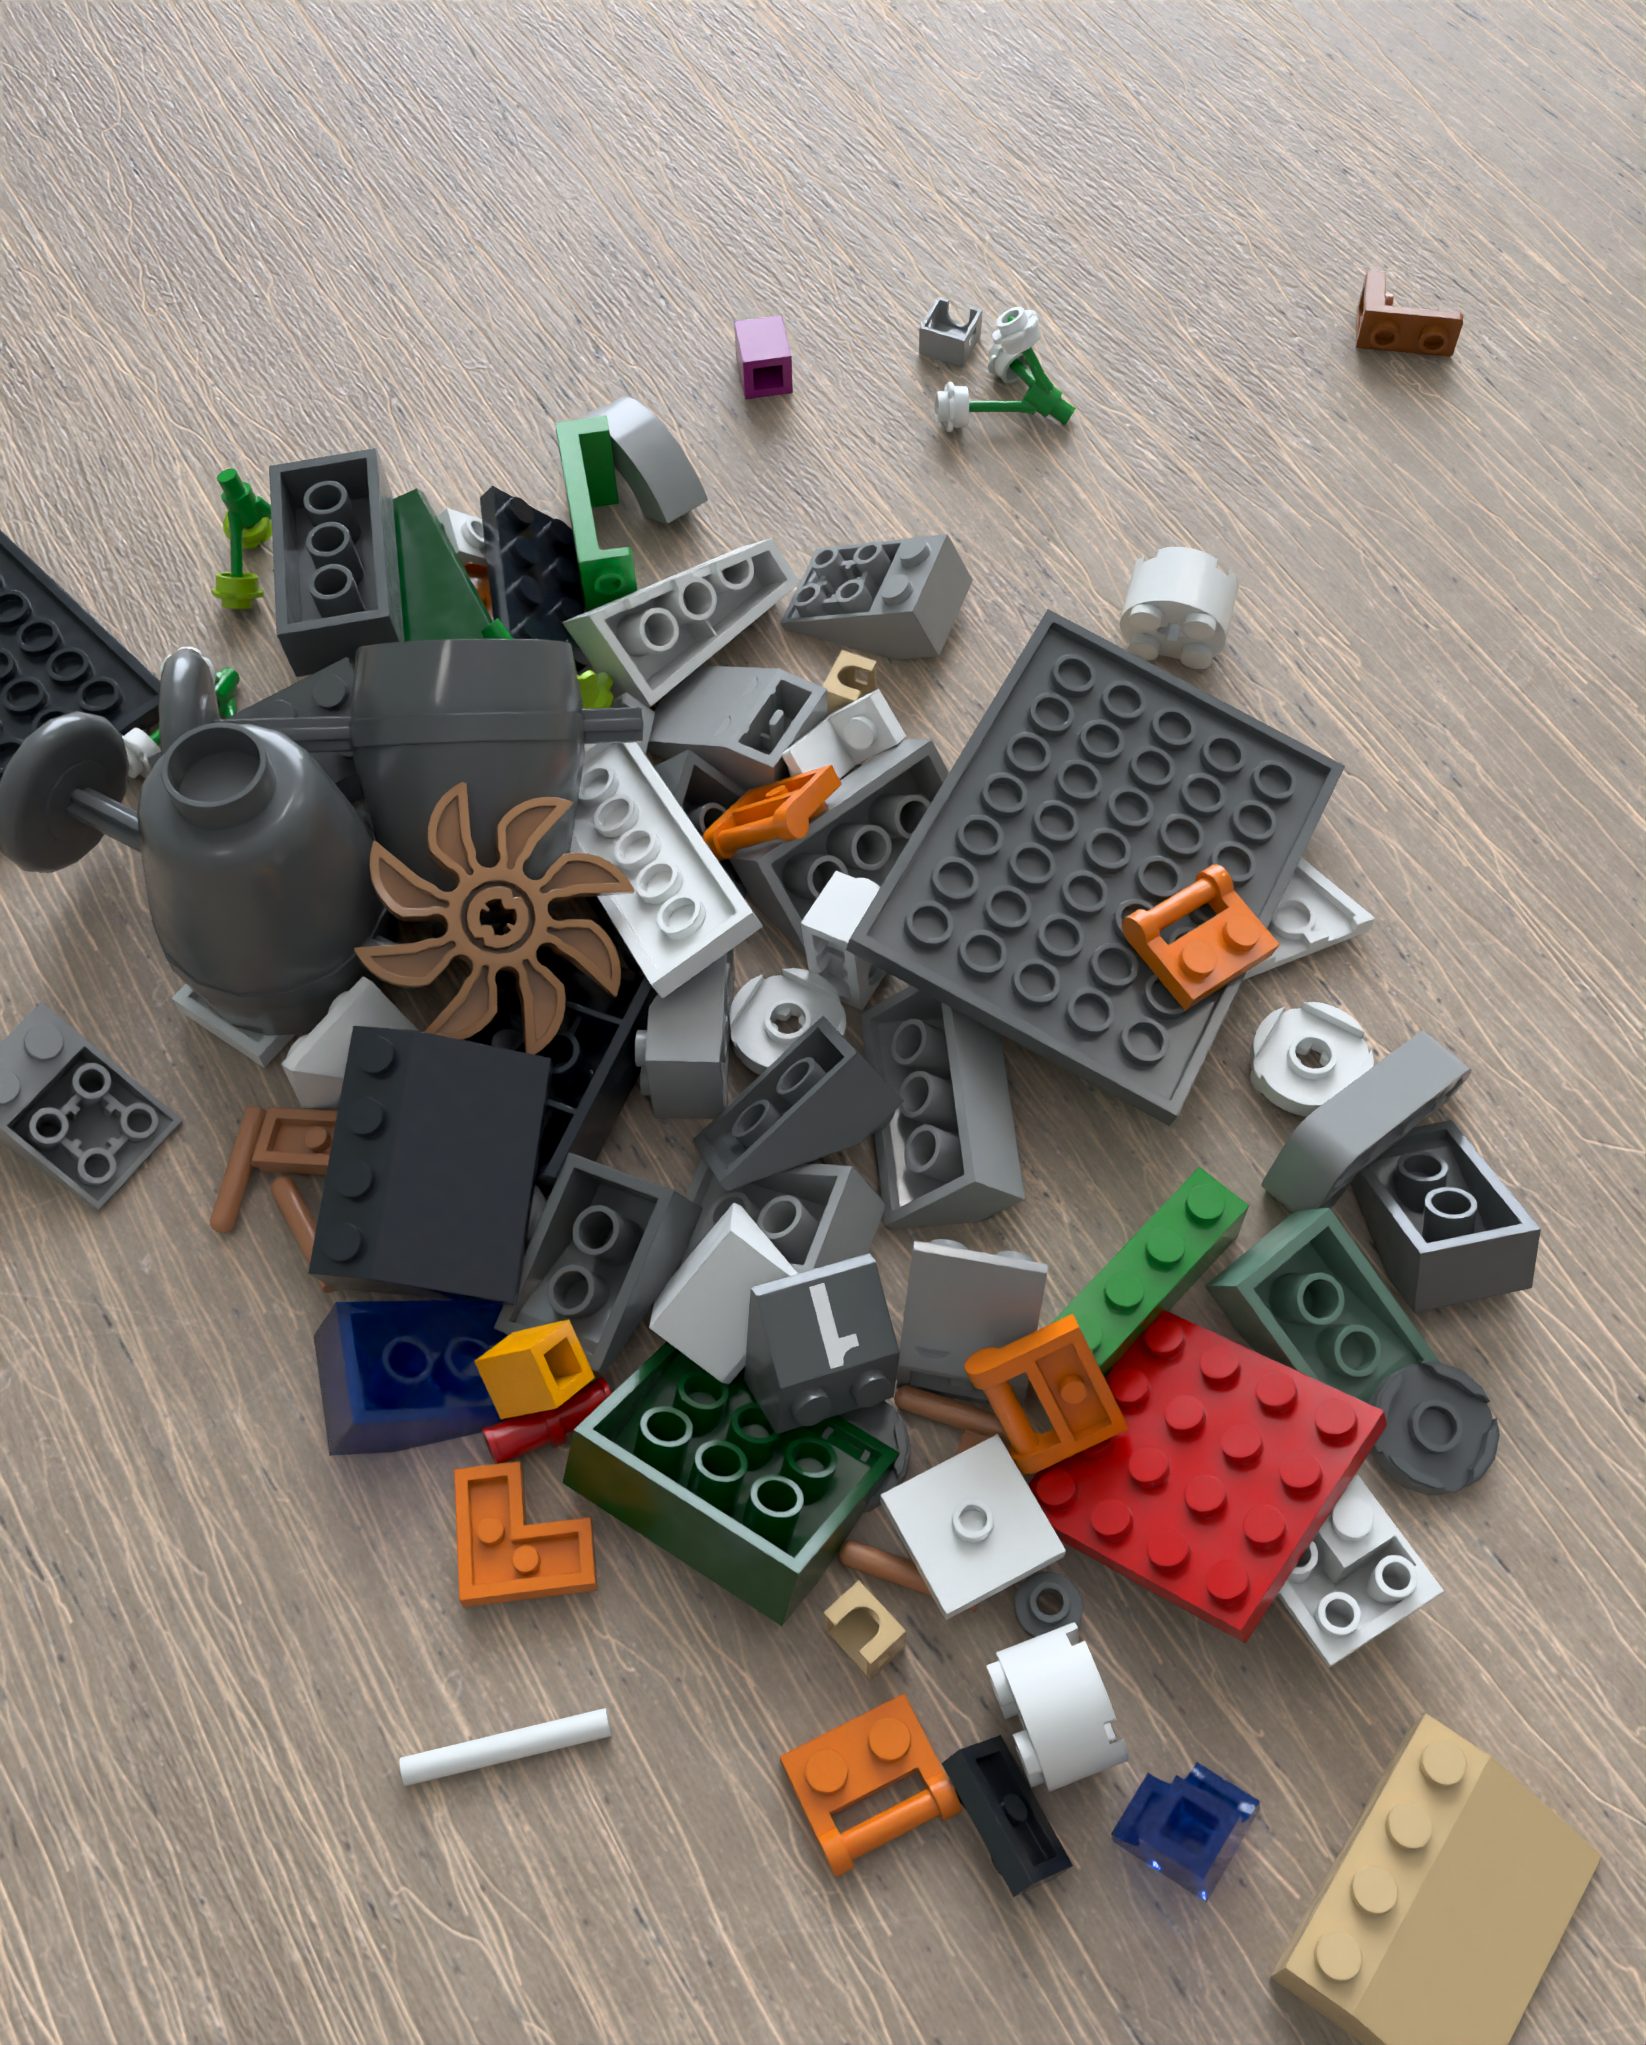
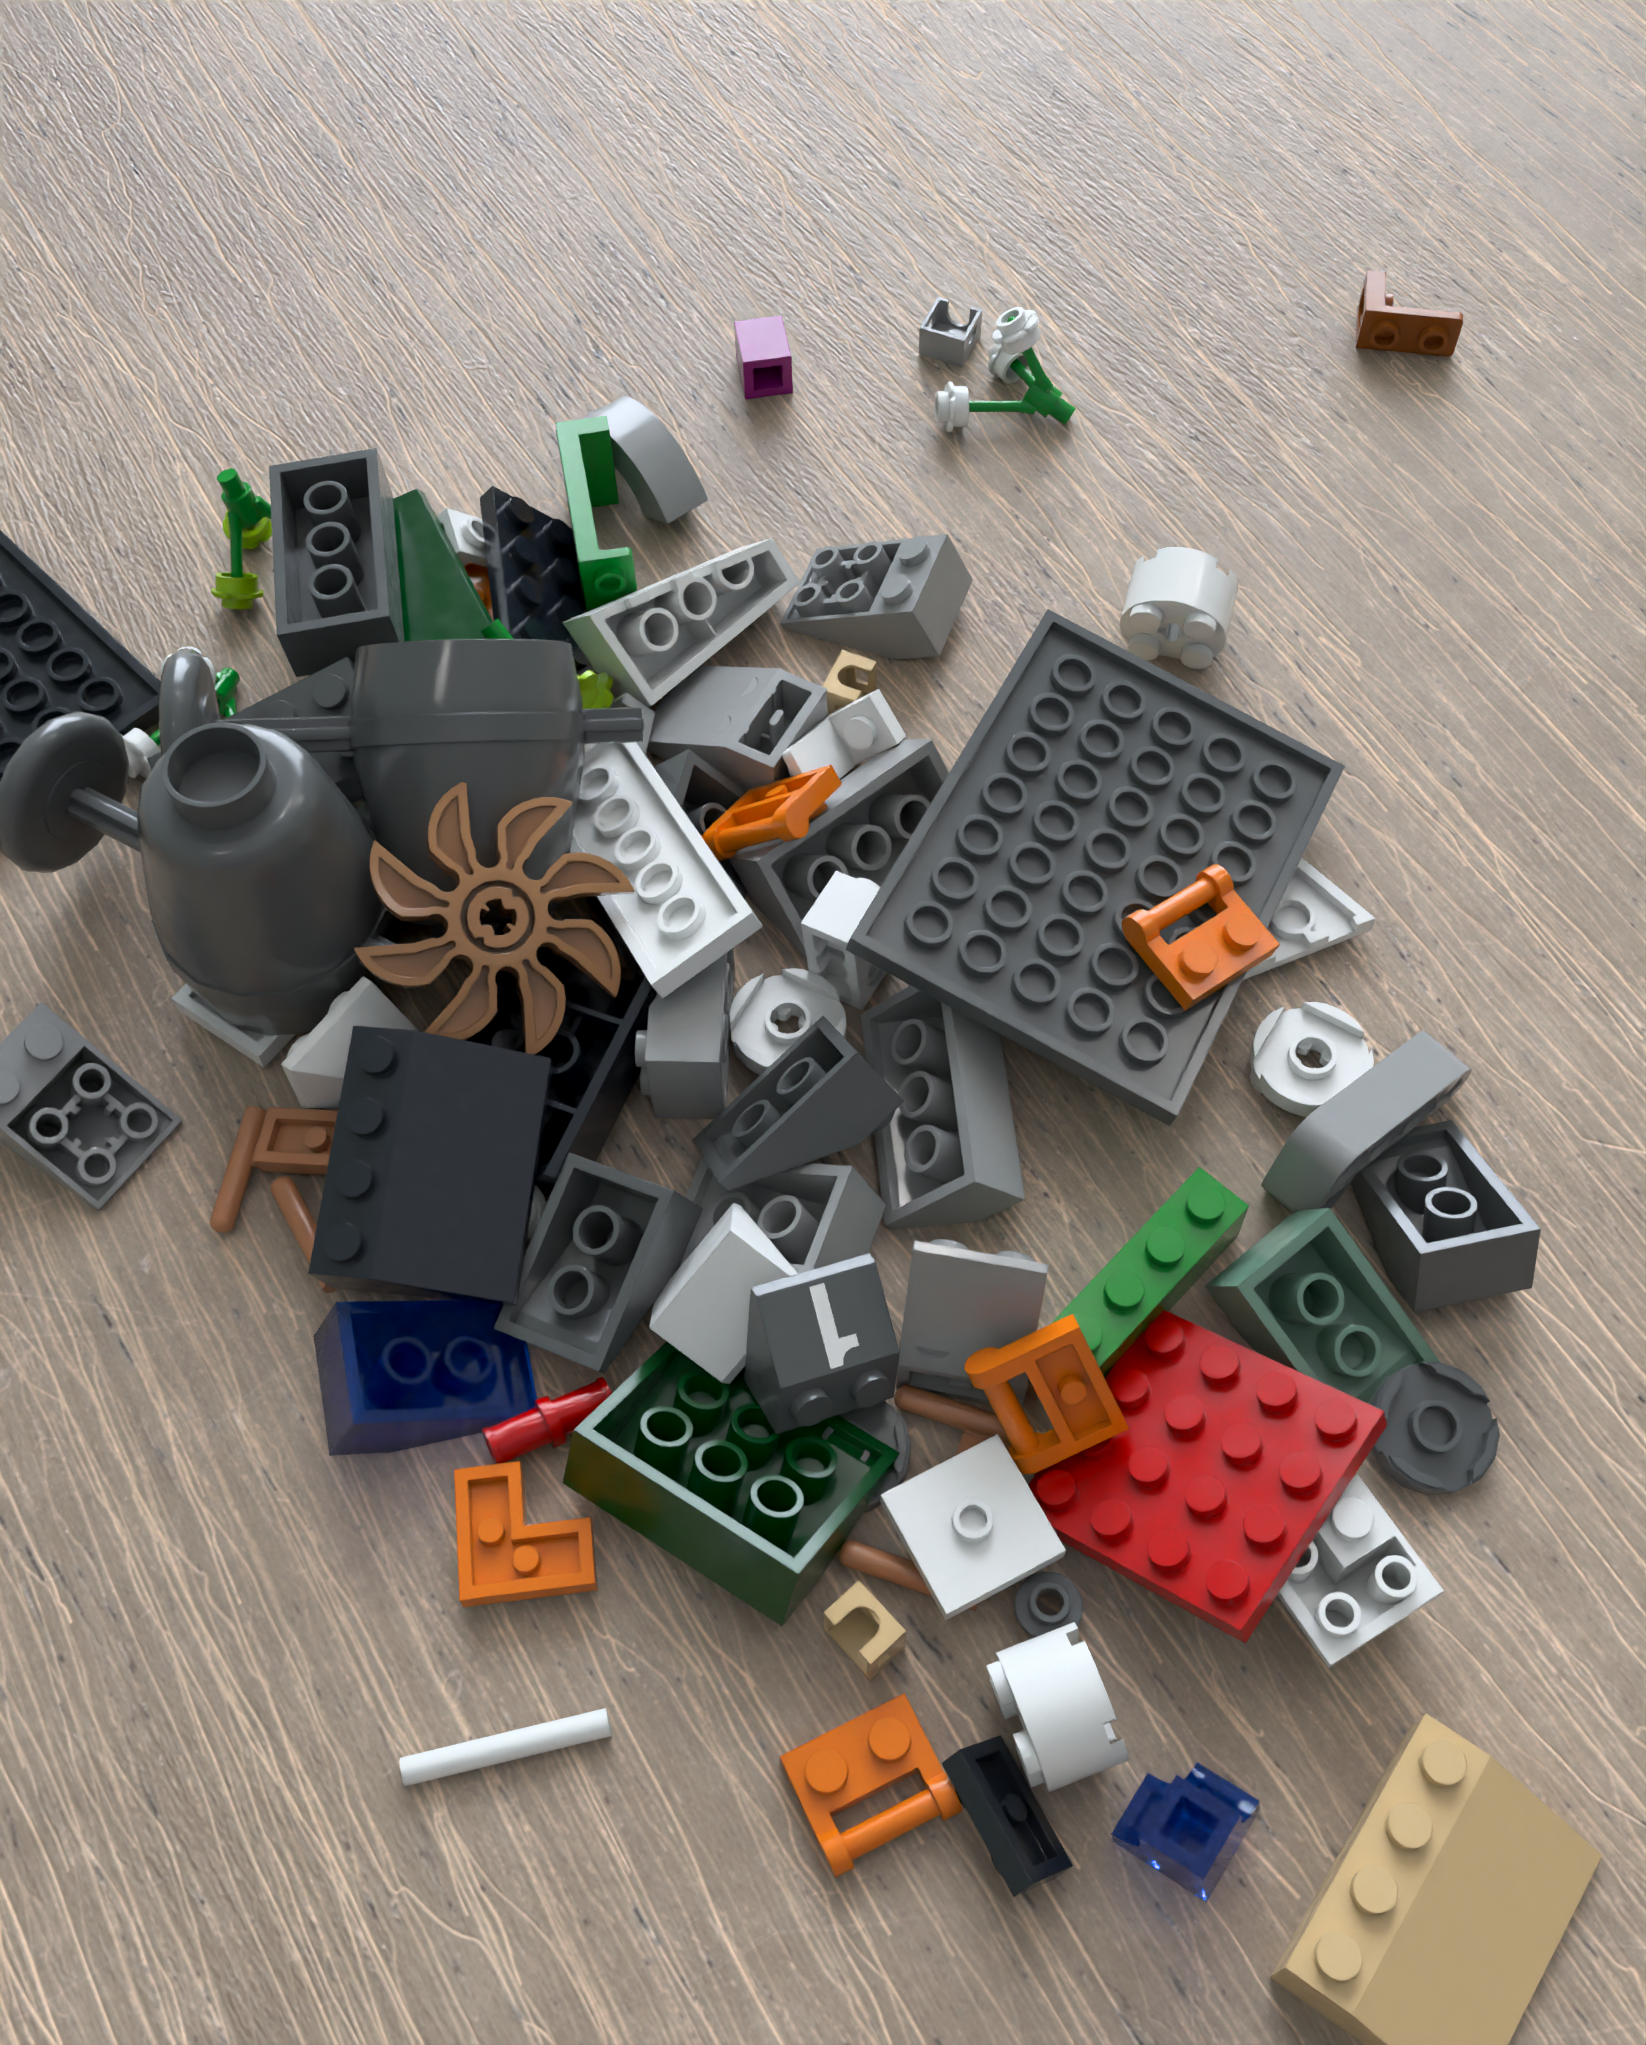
light orange brick [474,1319,595,1419] -> none

